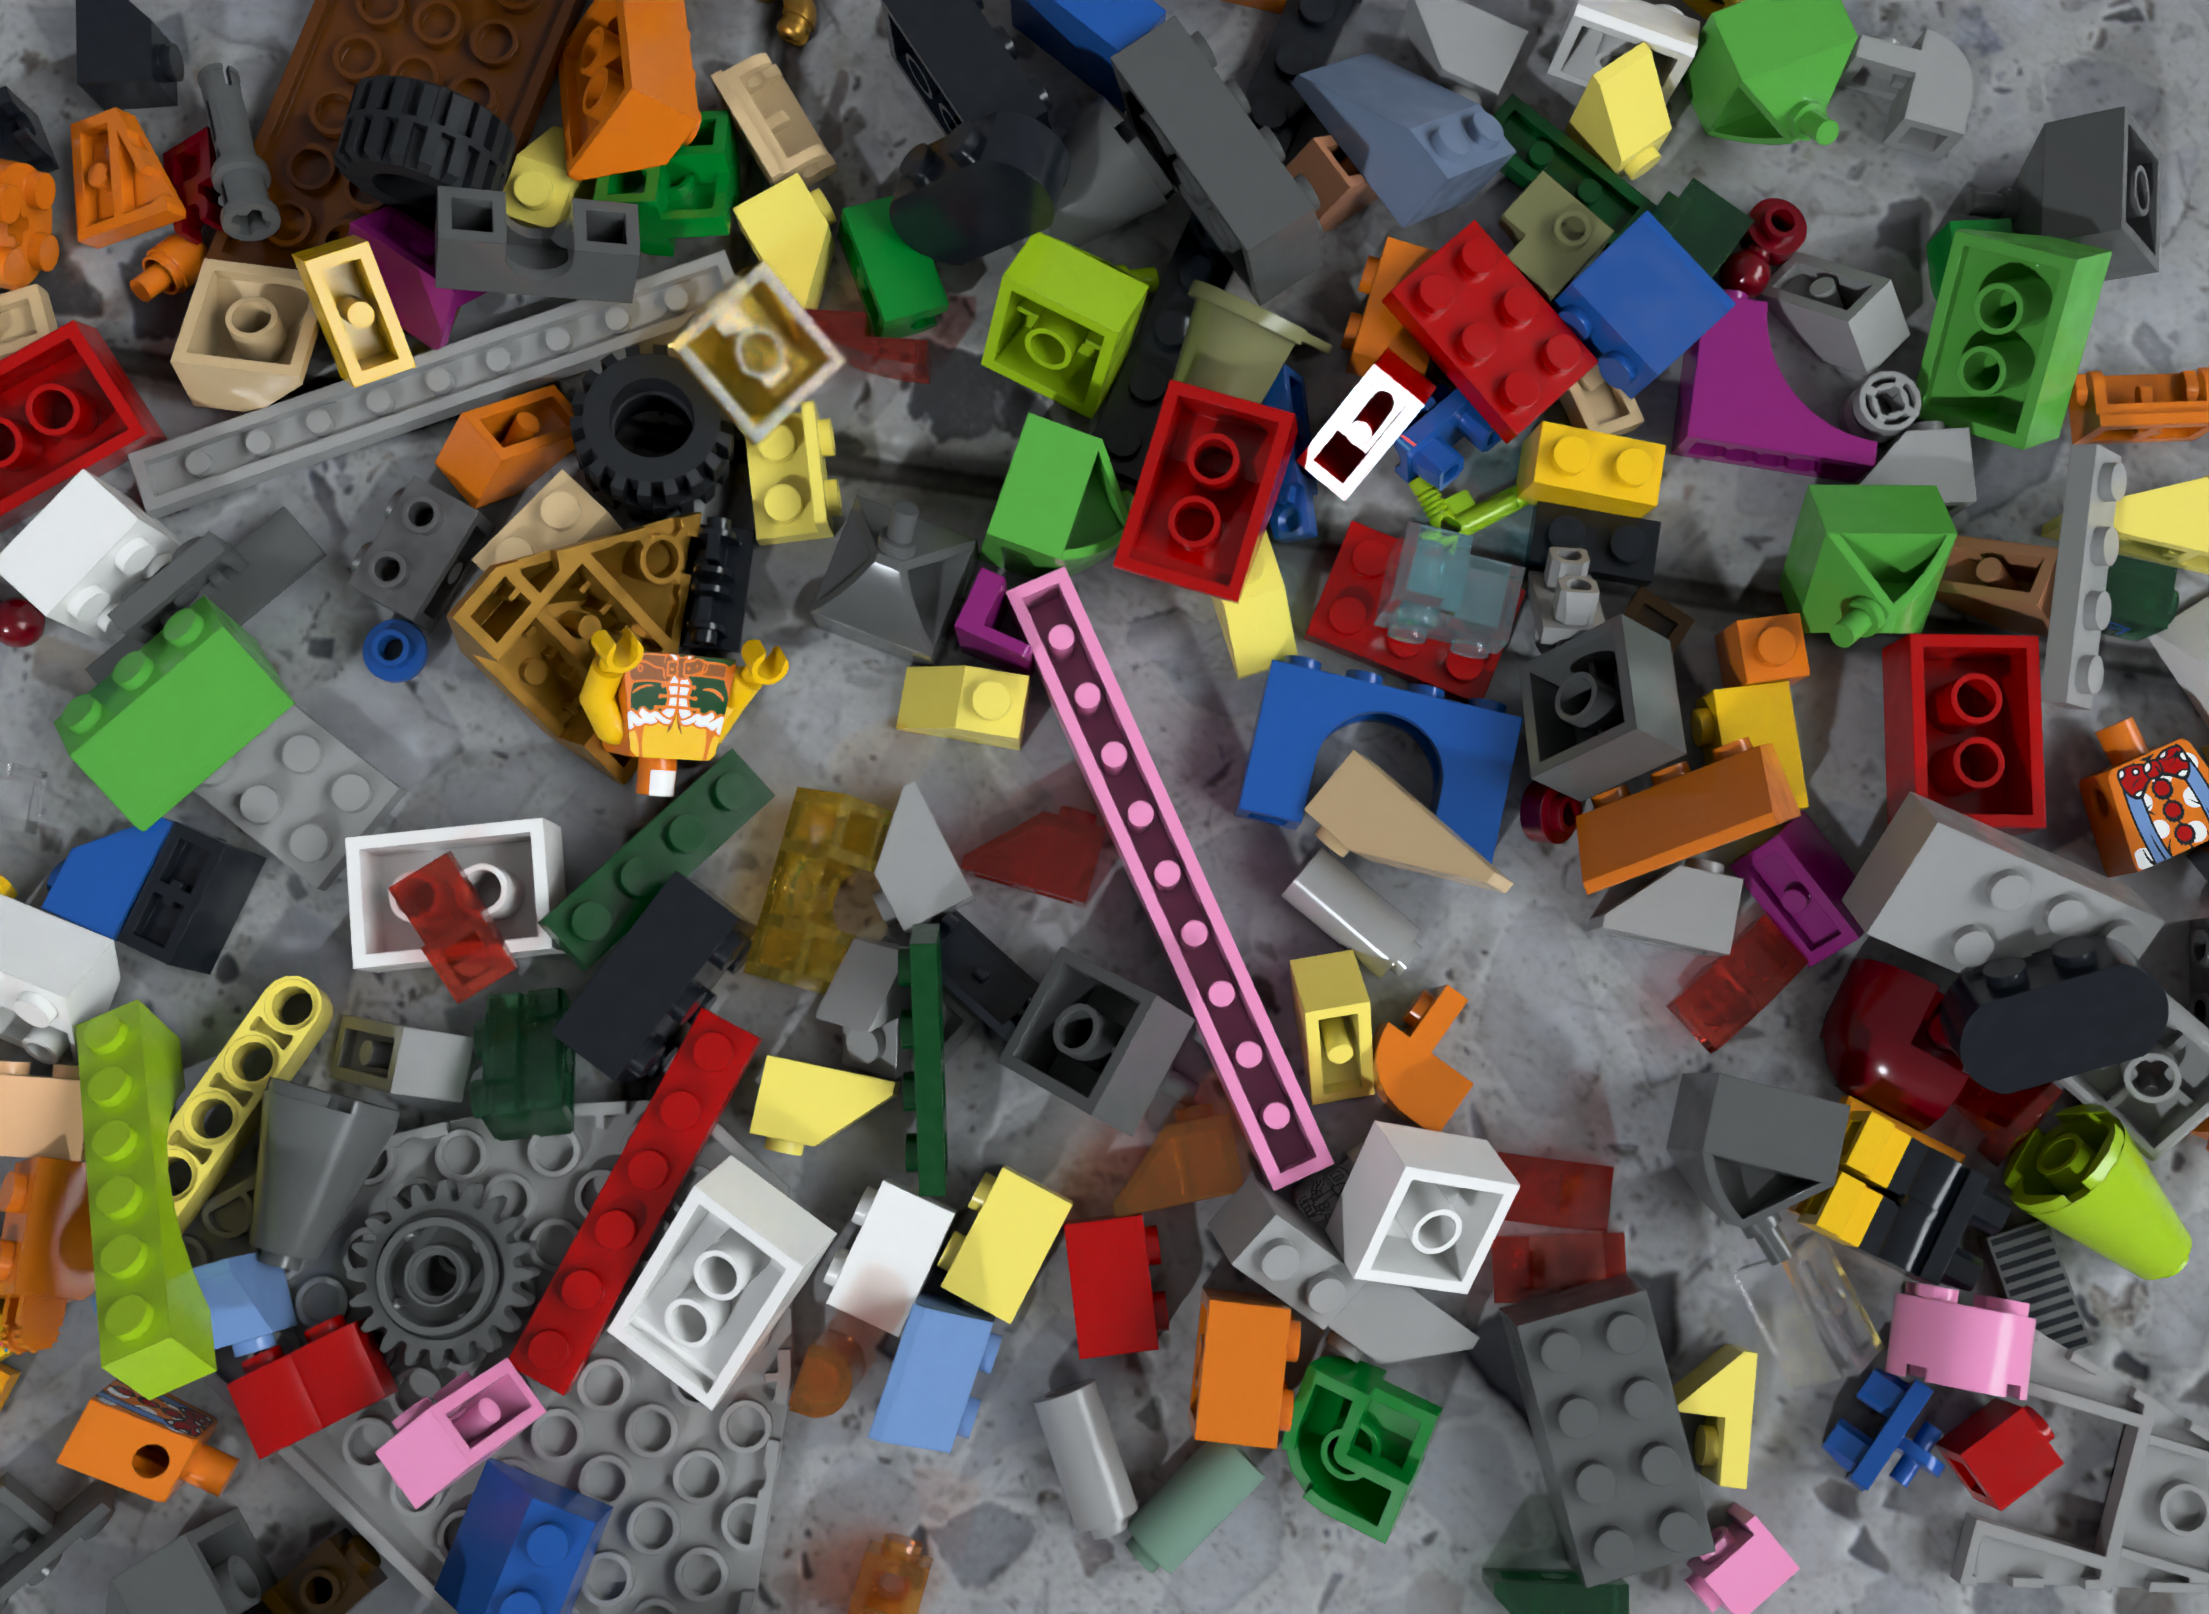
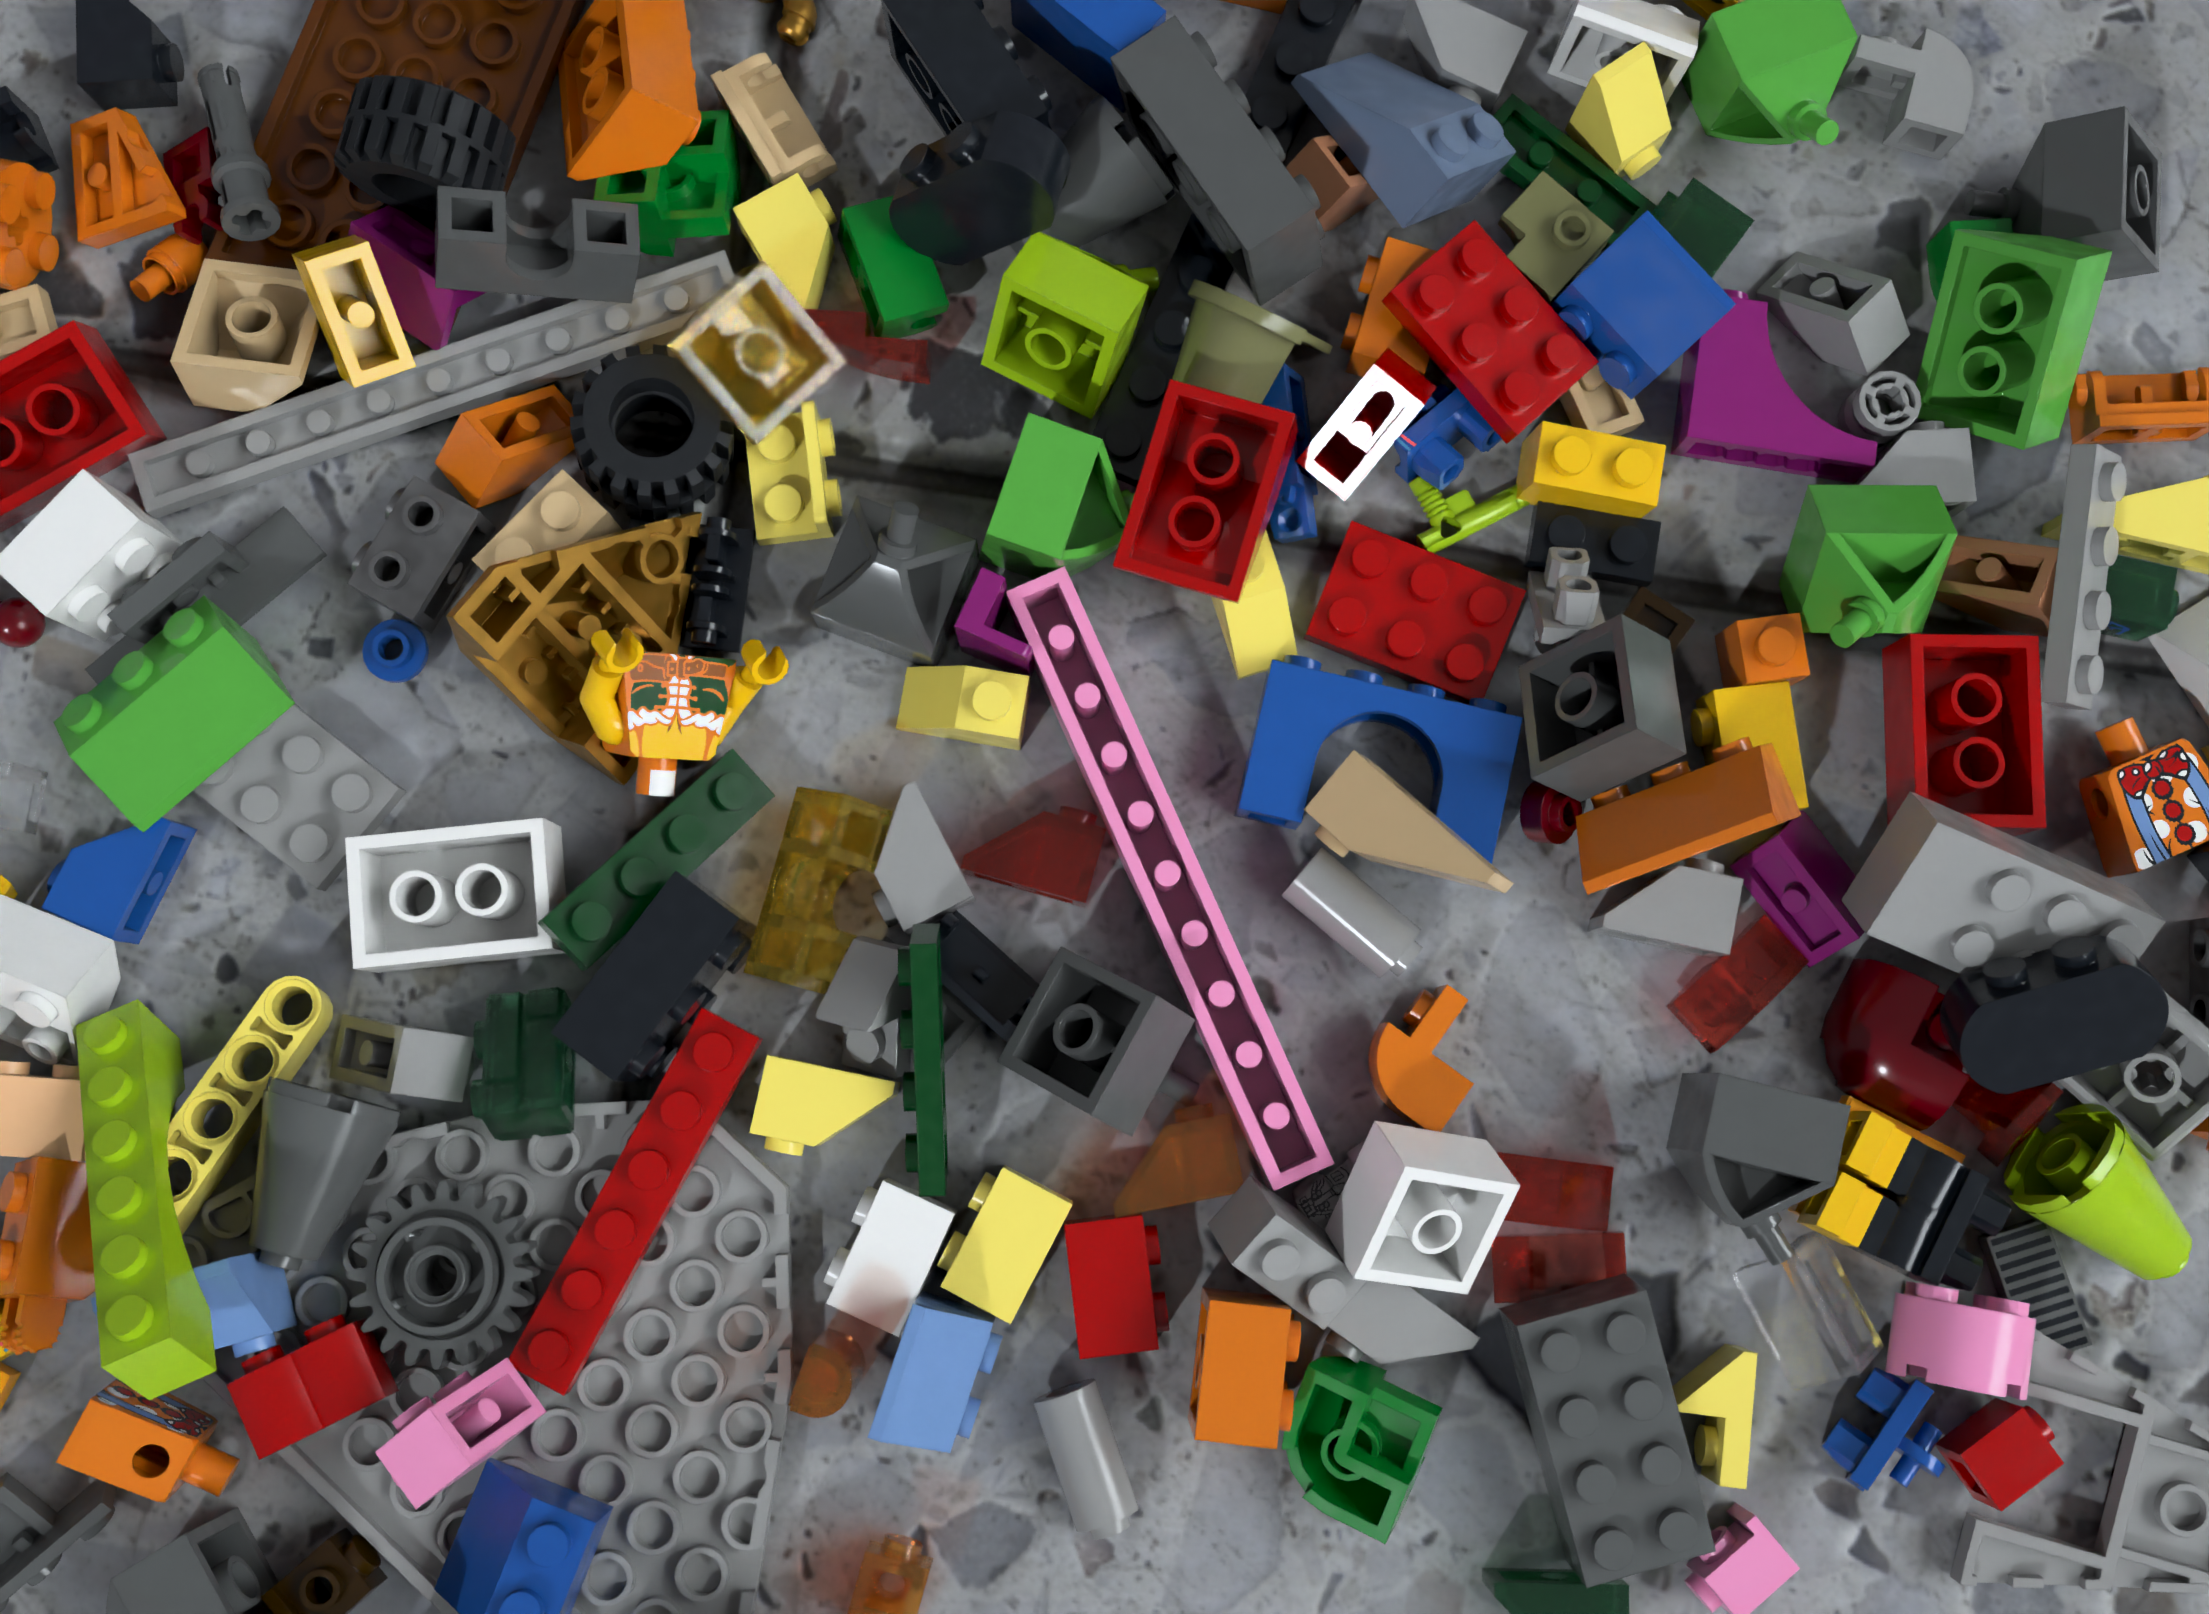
black hinge [117,822,266,975] -> none
clear red slope [388,850,518,1004] -> none
light yellow slope [503,125,597,228] -> none
white slope [607,1155,837,1411] -> none
sand green brick [1125,1441,1266,1574] -> none
light yellow slope [1290,949,1375,1105] -> none
clear light blue brick [1373,521,1525,659] -> none
dark red plate [1719,198,1807,299] -> none

